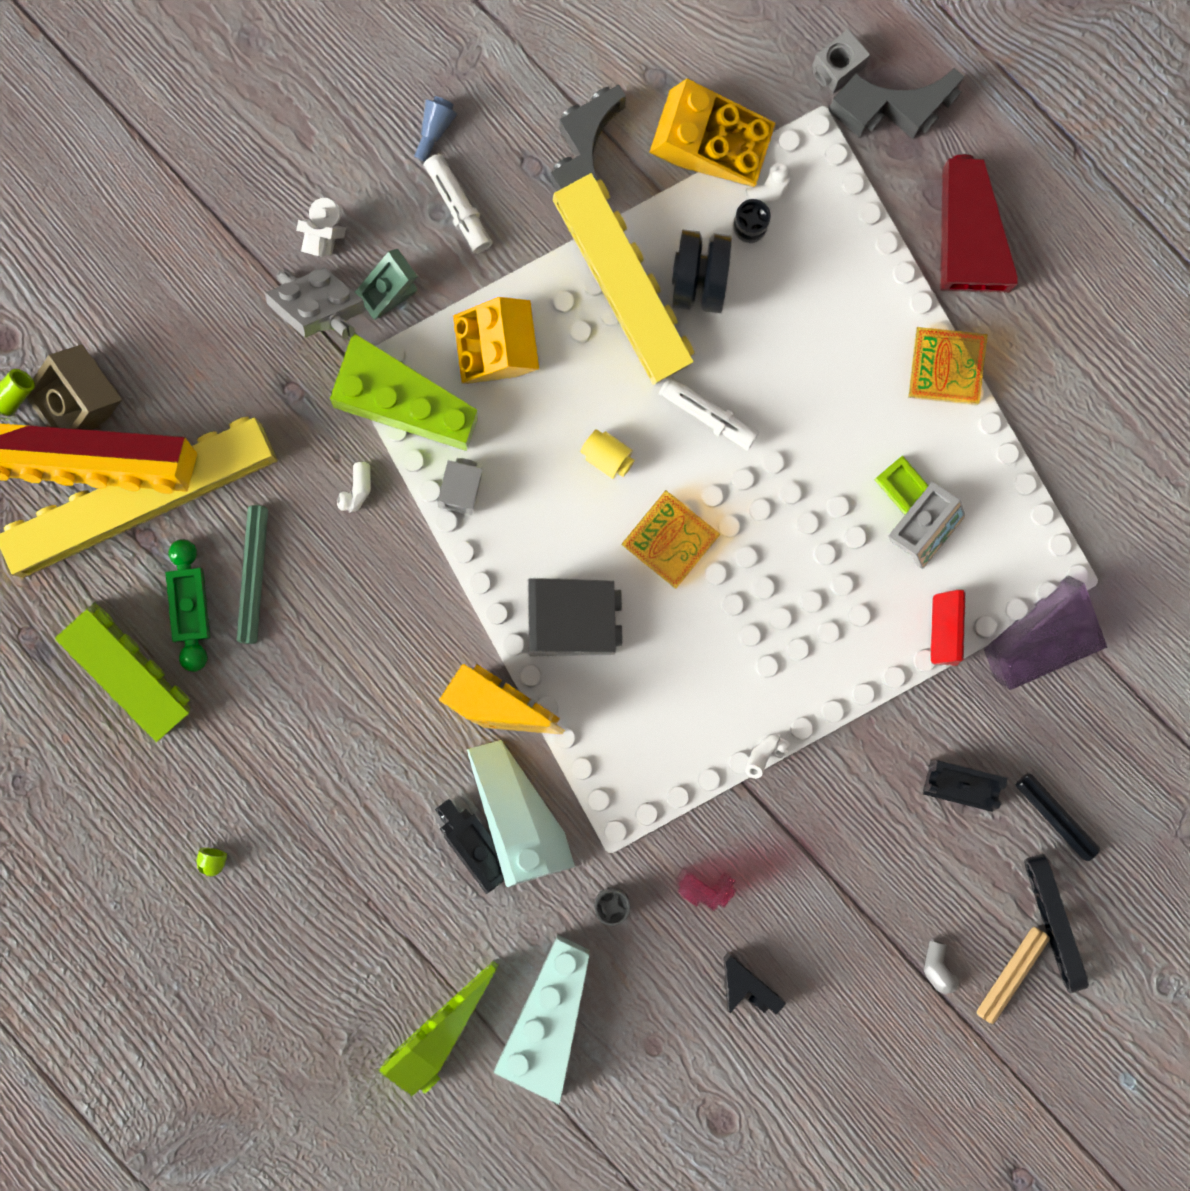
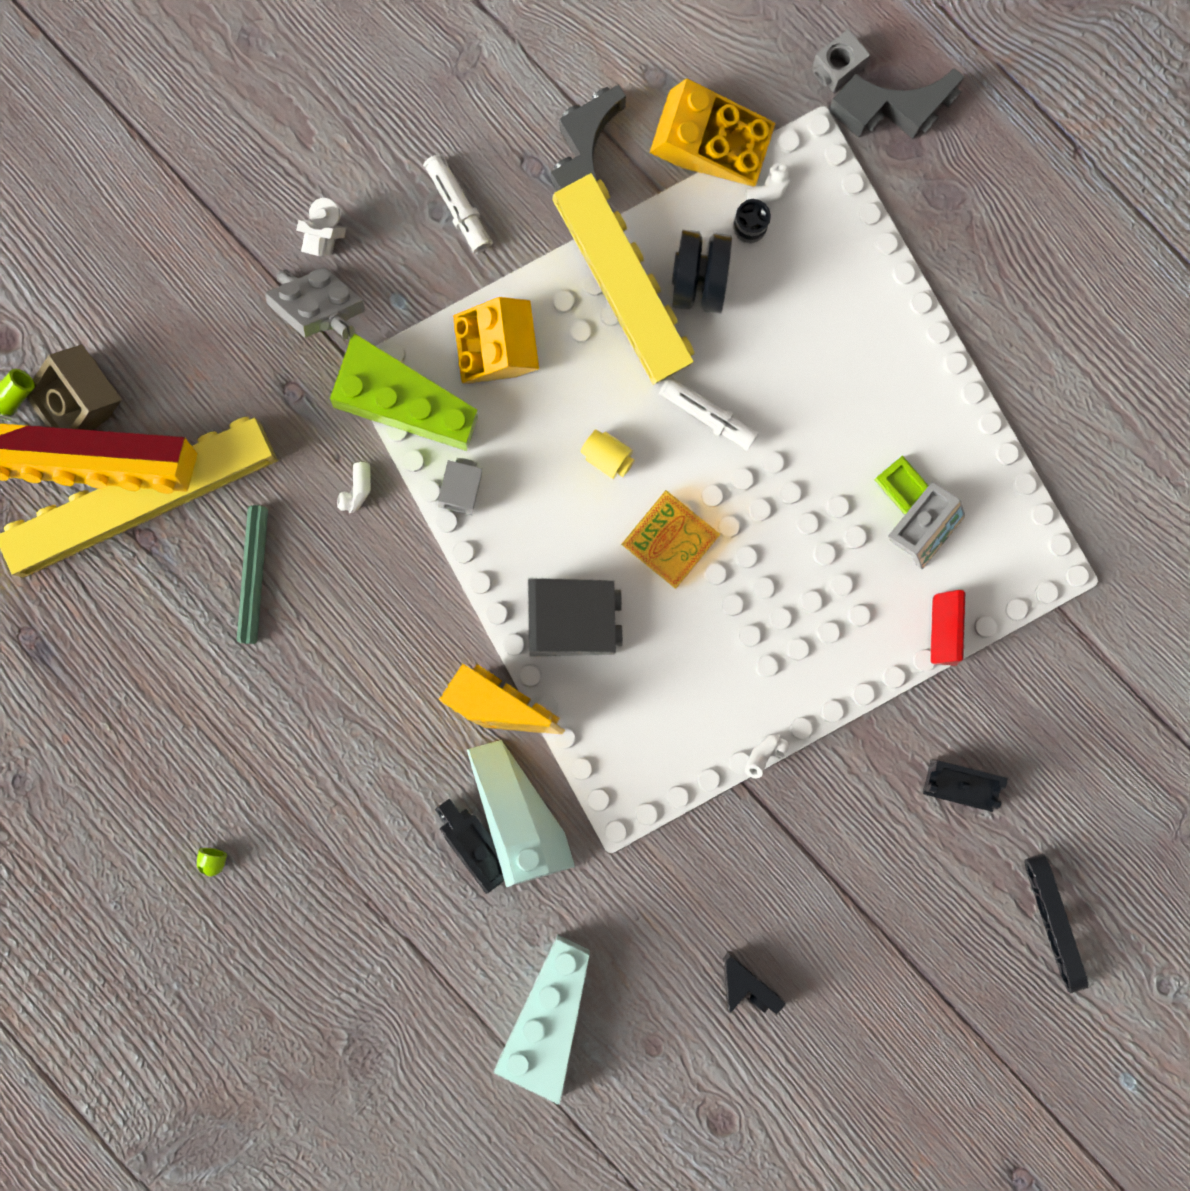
lime wedge [54,602,191,743] -> none
green plate [165,539,211,672] -> none
sand green slope [355,249,418,320] -> none
lime wedge [379,960,498,1096] -> none
sand blue cone [414,96,458,162] -> none
dark grey wheel [594,887,630,926] -> none
clear pink bracket [675,868,736,911] -> none
clear yellow tile [908,327,988,406] -> none
light grey arm [924,941,959,994] -> none
dark red slope [940,154,1018,293] -> none
tan axle [977,927,1050,1024] -> none
clear purple wedge [984,575,1107,690] -> none
black axle [1015,773,1100,861] -> none

